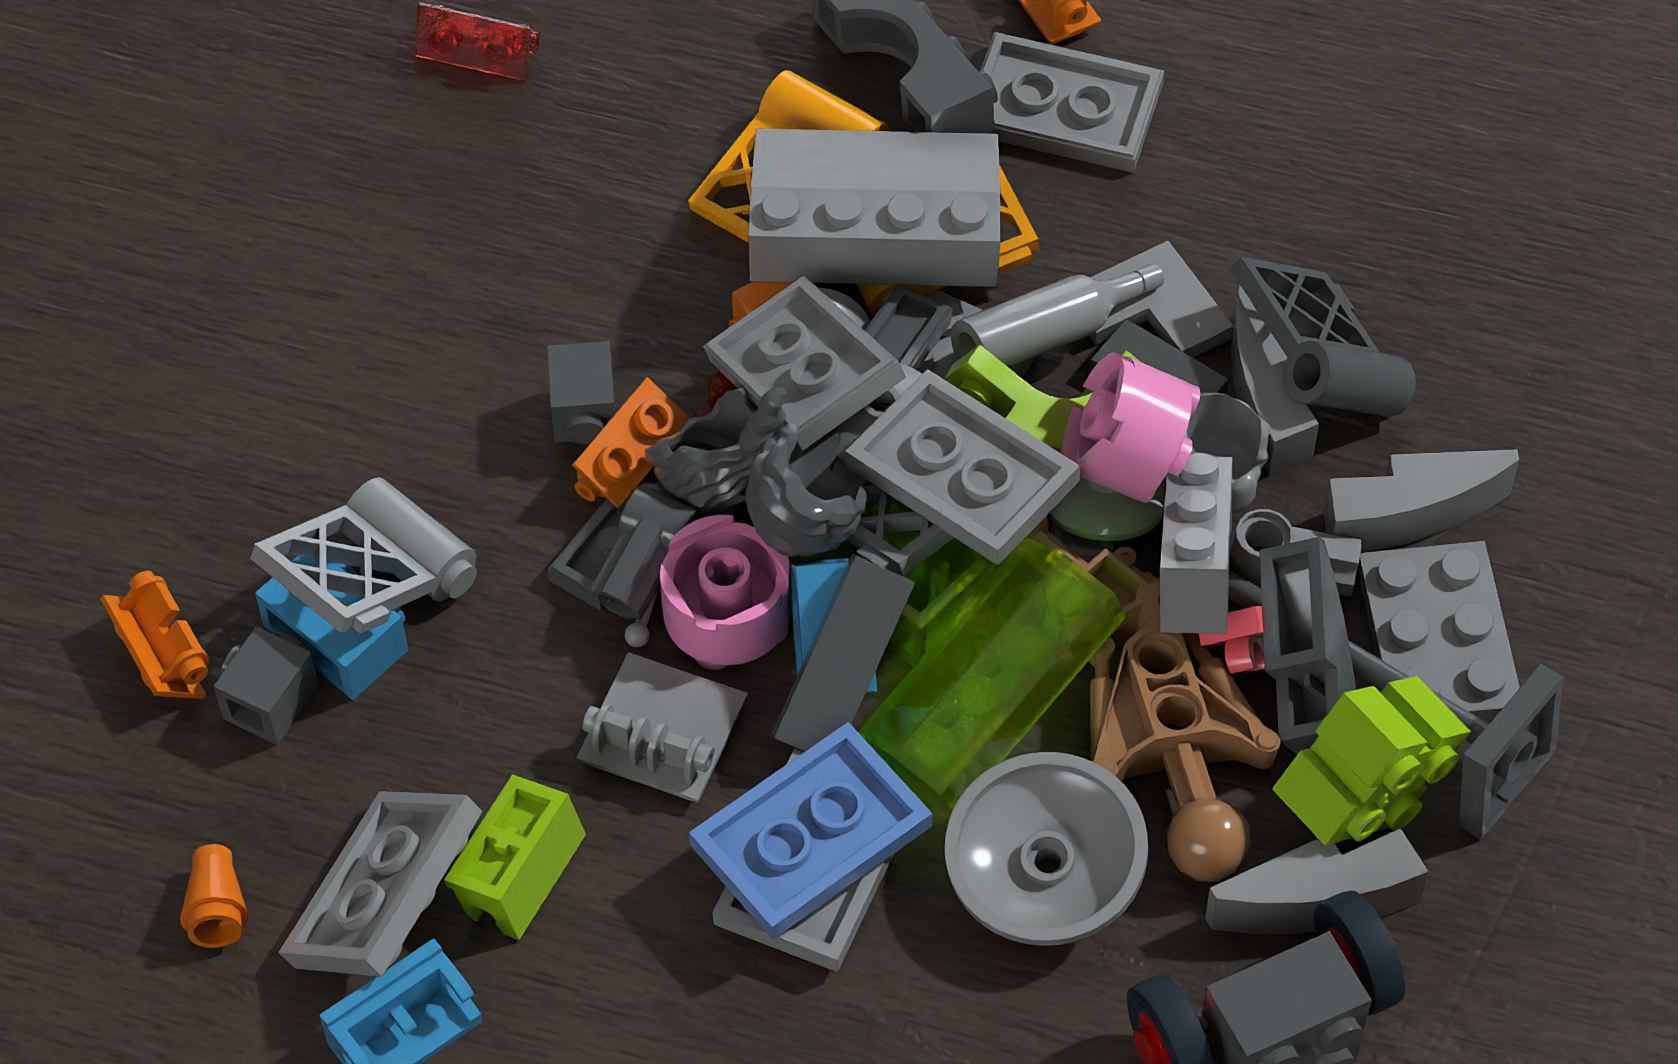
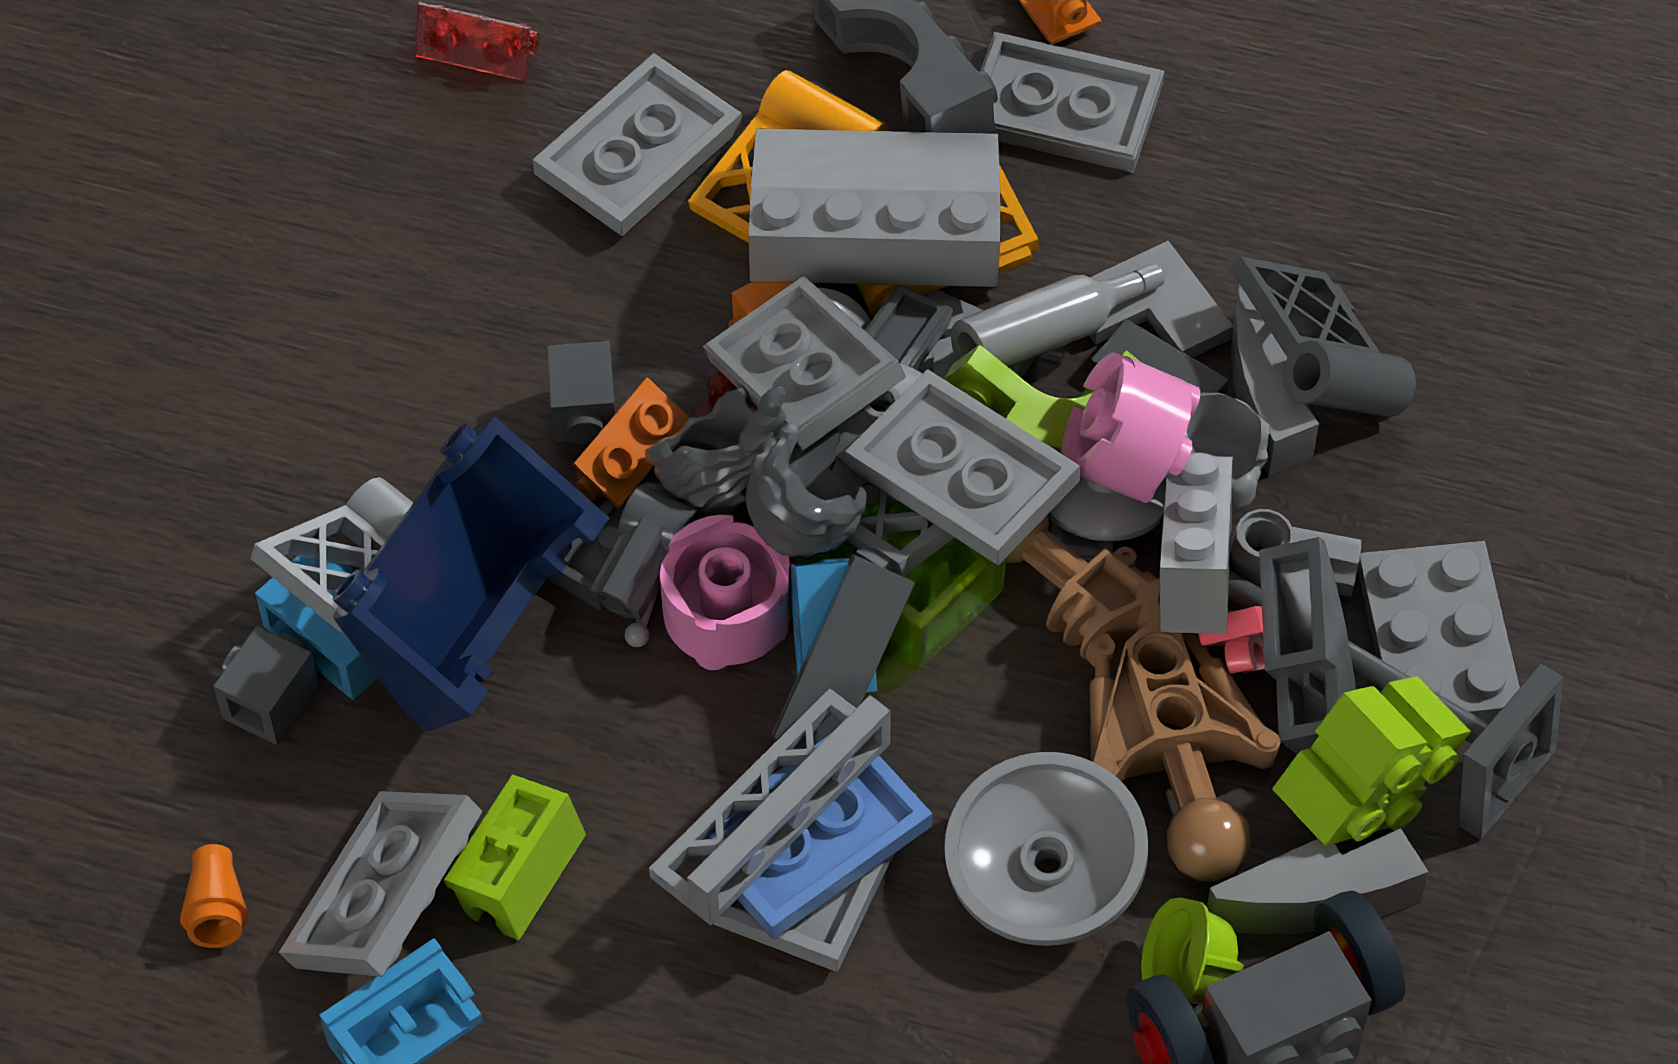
orange hinge [100,571,209,699] -> none
light grey hinge [576,652,748,803] -> none
clear neon green slope [858,537,1126,813] -> none
light grey slope [1324,449,1519,553] -> none
none -> dark blue windscreen [332,416,609,731]
none -> light grey plate [533,53,743,236]
none -> light grey fence [649,689,891,926]
none -> lime piece [1141,897,1244,1004]

